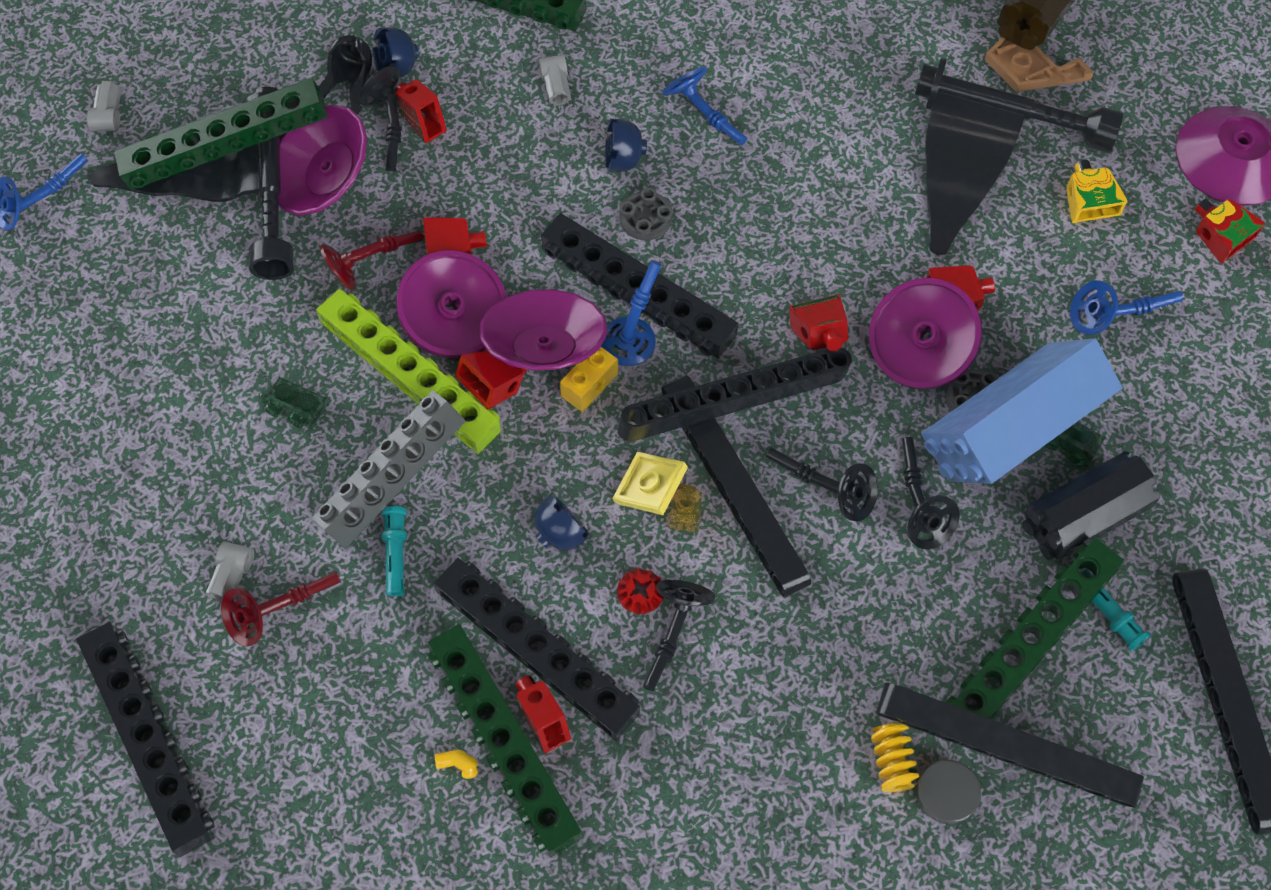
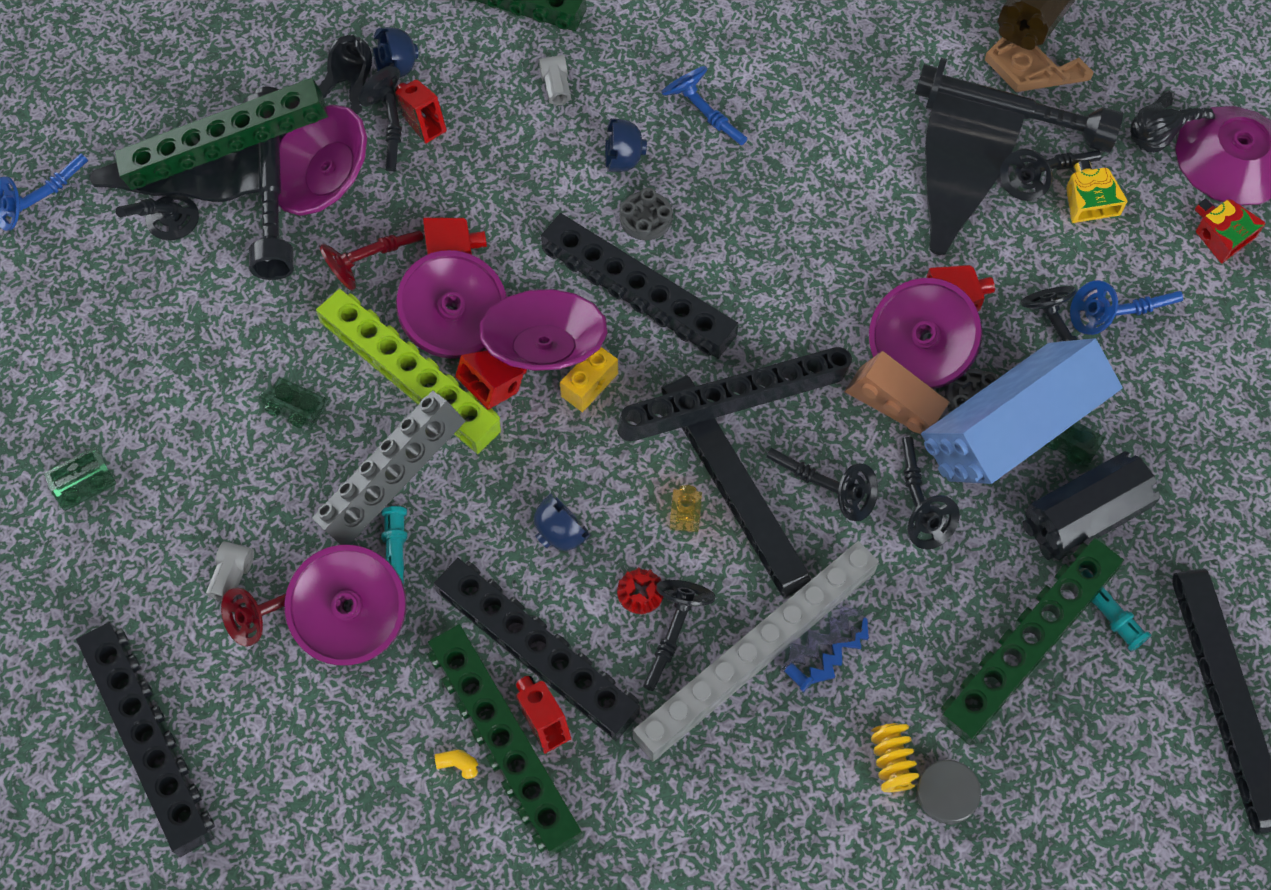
light grey piece [87,81,122,131] -> none
blue dish [601,260,662,366] -> none
light yellow tile [612,452,688,515] -> none
red torso [789,294,848,351] -> none
black beam [876,683,1144,808] -> none
none -> clear green bracket [43,446,116,511]
none -> black dish [115,195,199,240]
none -> magenta dish [285,545,407,666]
none -> light grey brick [633,541,879,762]
none -> piece [781,607,869,692]
none -> nougat wedge [844,351,949,434]
none -> black dish [1000,149,1101,201]
none -> black dish [1021,286,1078,341]
none -> black hair [1130,90,1215,153]

